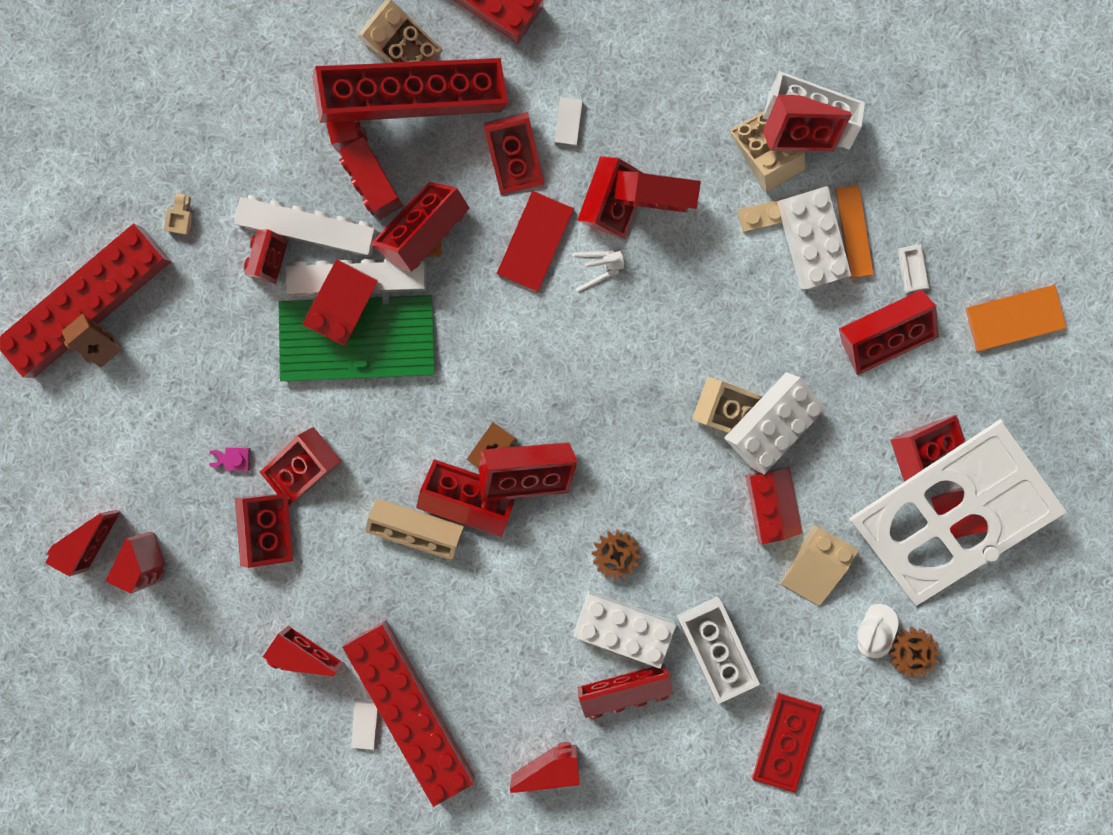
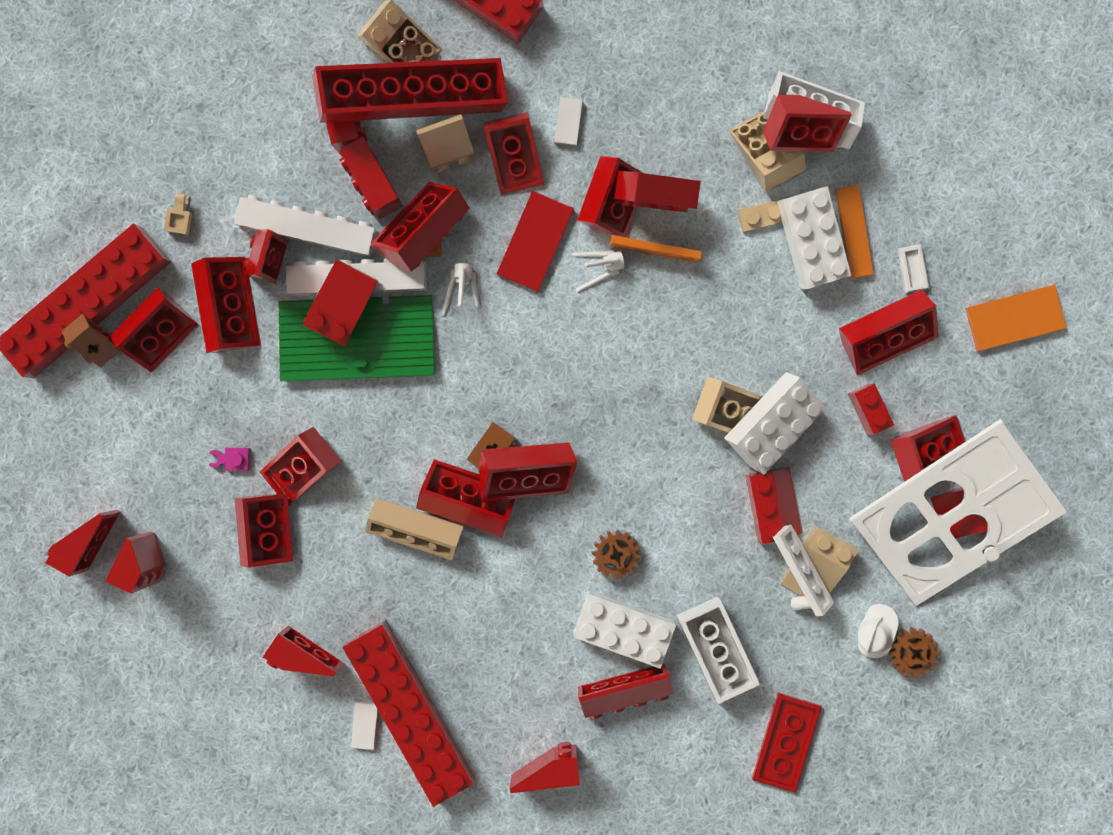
none -> red slope [110,287,198,372]
none -> red slope [191,257,261,353]
none -> tan slope [416,115,475,174]
none -> white plant [441,263,480,317]
none -> orange tile [609,235,702,263]
none -> white piece [773,525,834,617]
none -> red brick [848,383,894,435]

